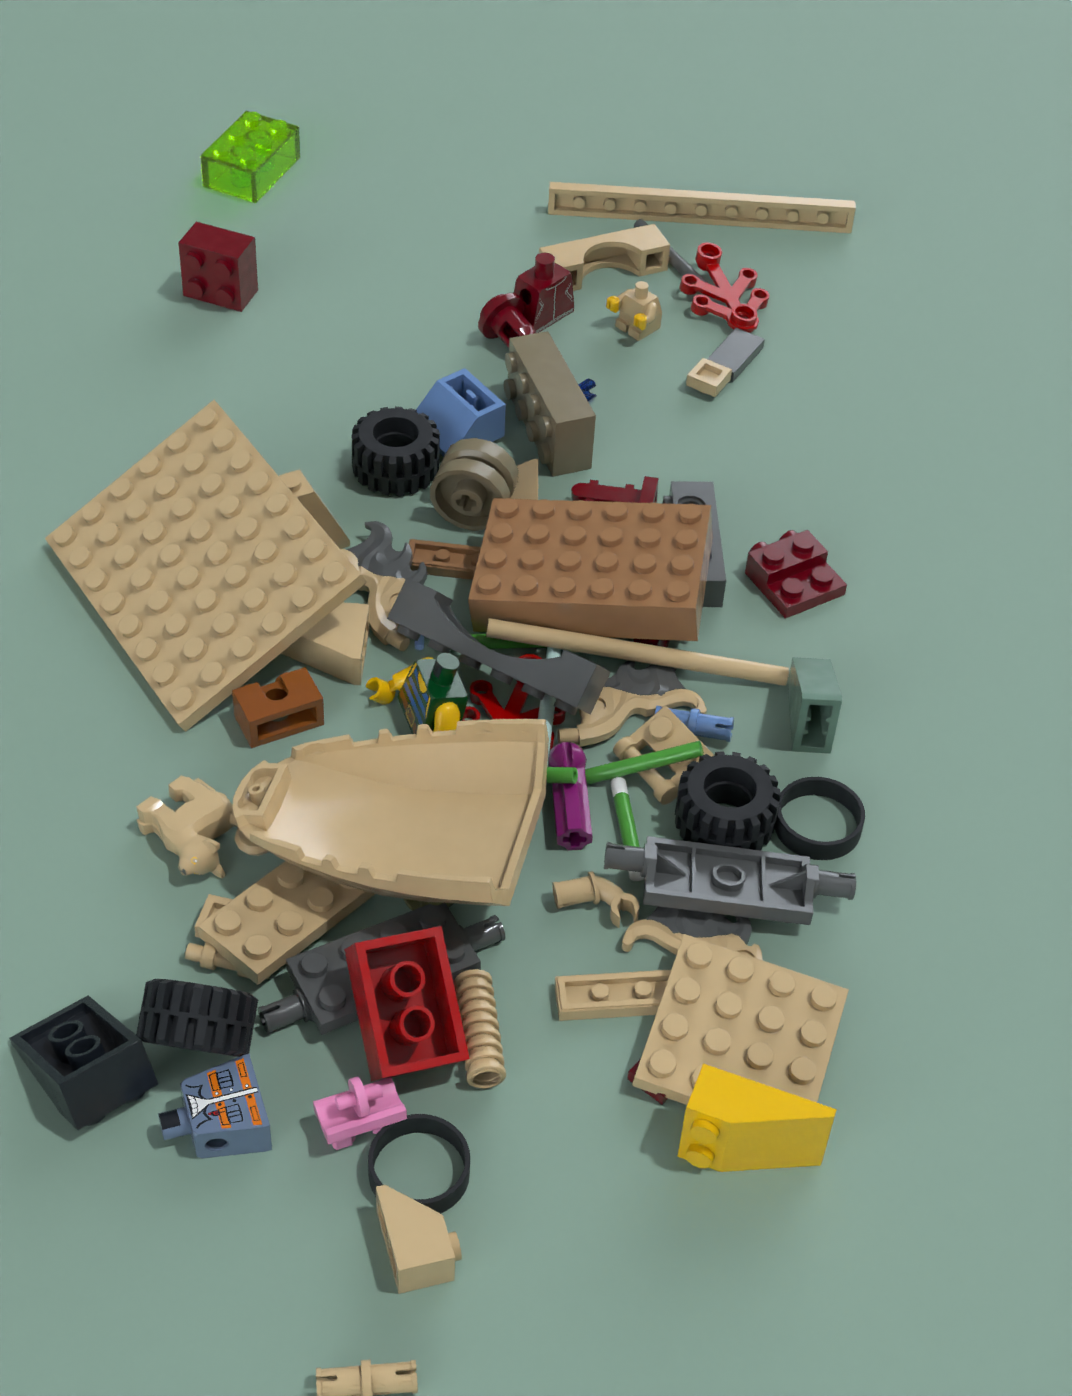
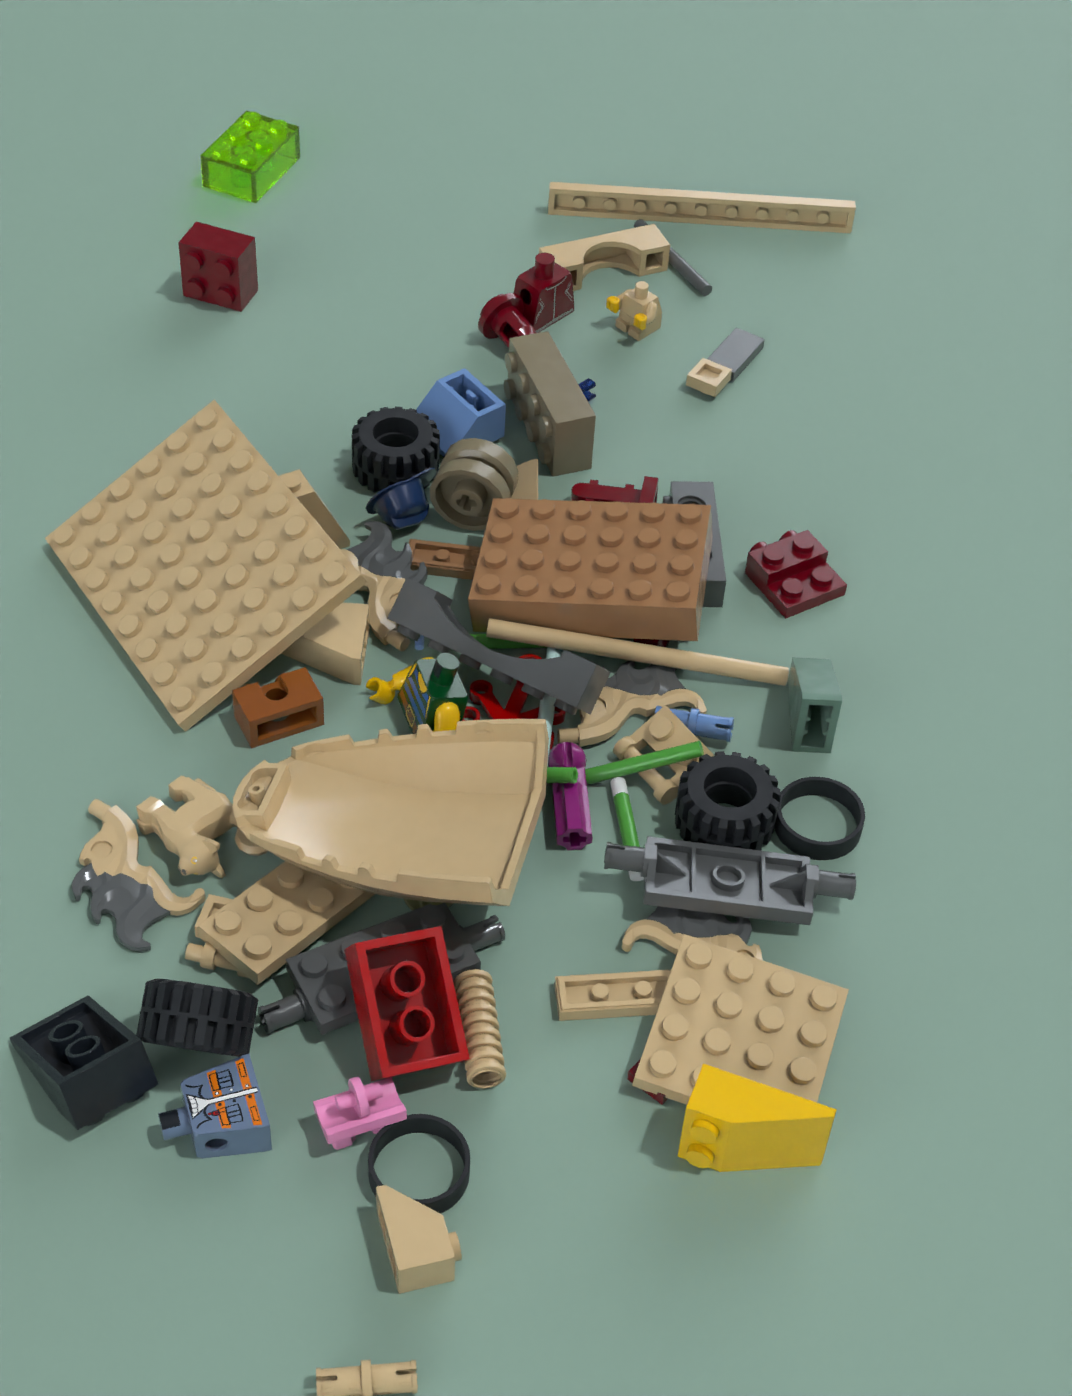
tan piece [552,871,639,928] -> none
red plant [679,242,770,332] -> none
none -> piece [72,799,206,952]
none -> dark blue piece [365,468,436,529]

